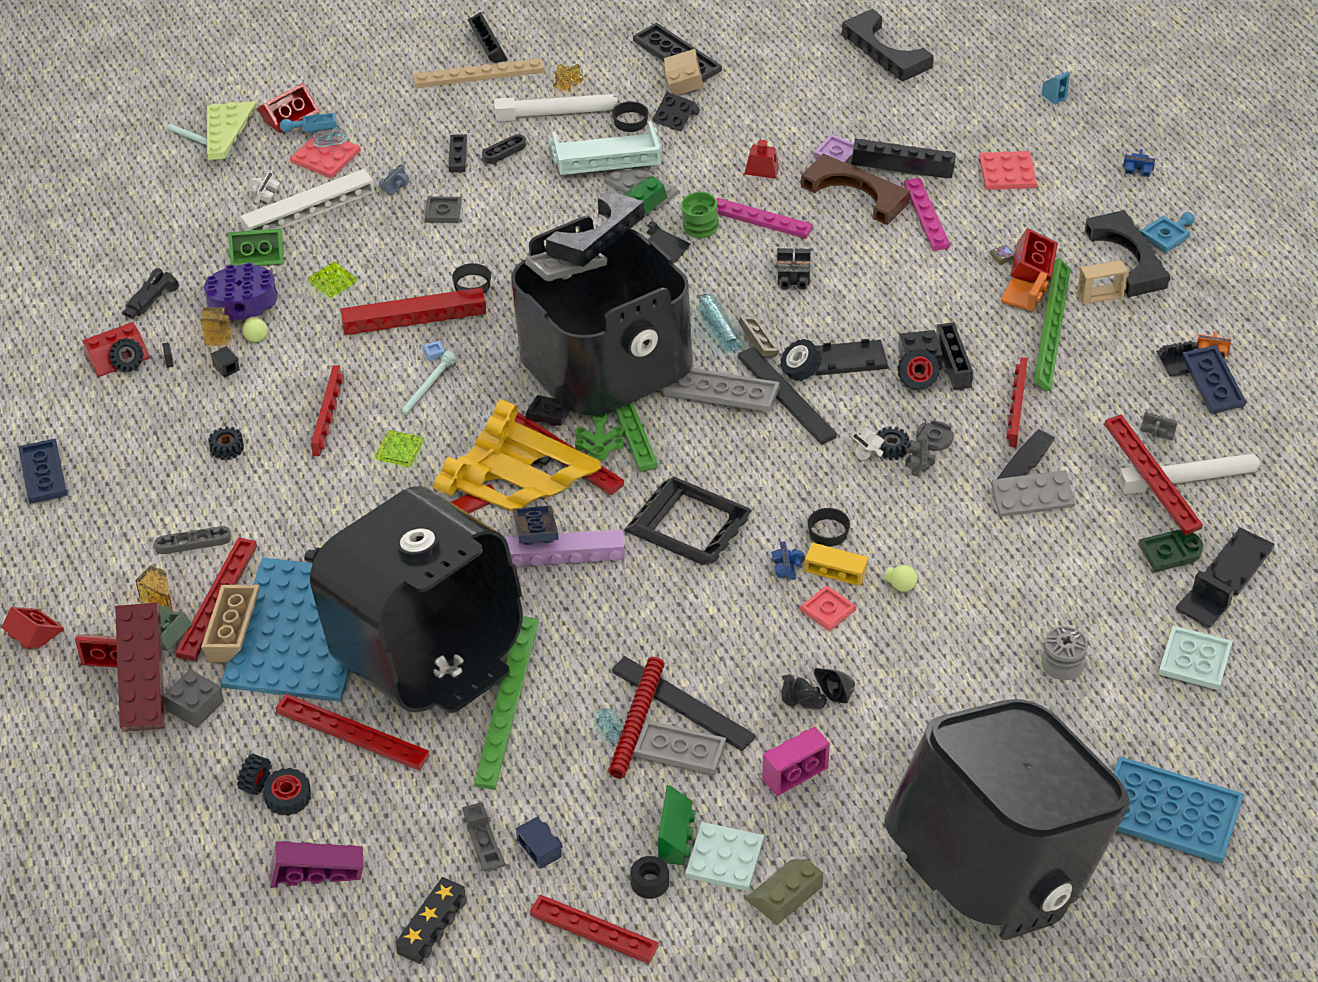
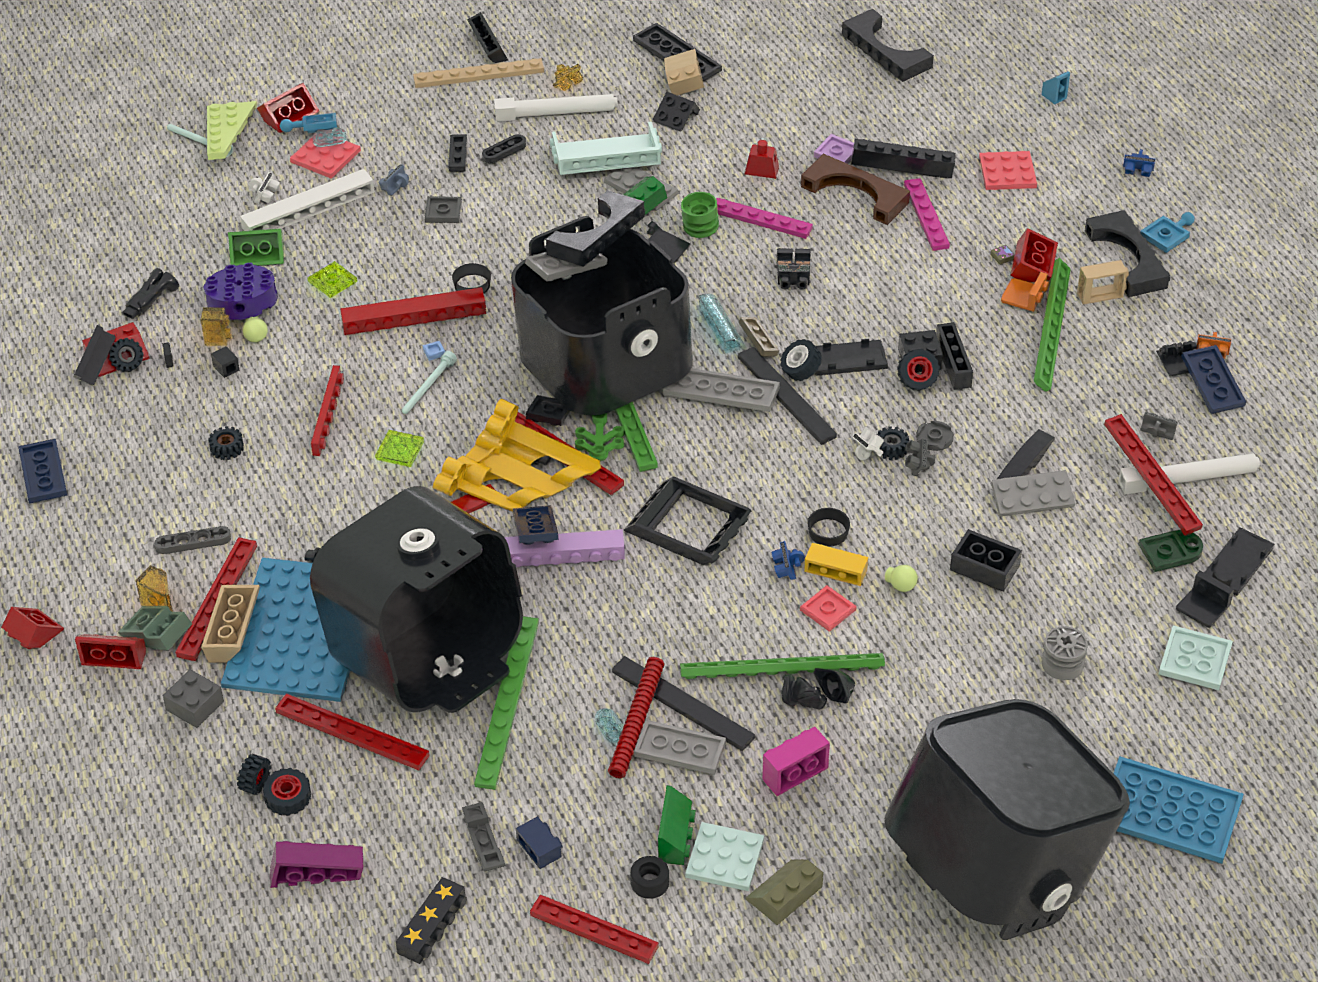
dark red brick [115,603,165,732] -> none
black tyre [612,101,649,132] -> none
red plate [1006,357,1028,447] -> none
none -> black panel [73,325,116,385]
none -> bright green plate [680,653,885,679]
none -> black brick [950,529,1022,592]

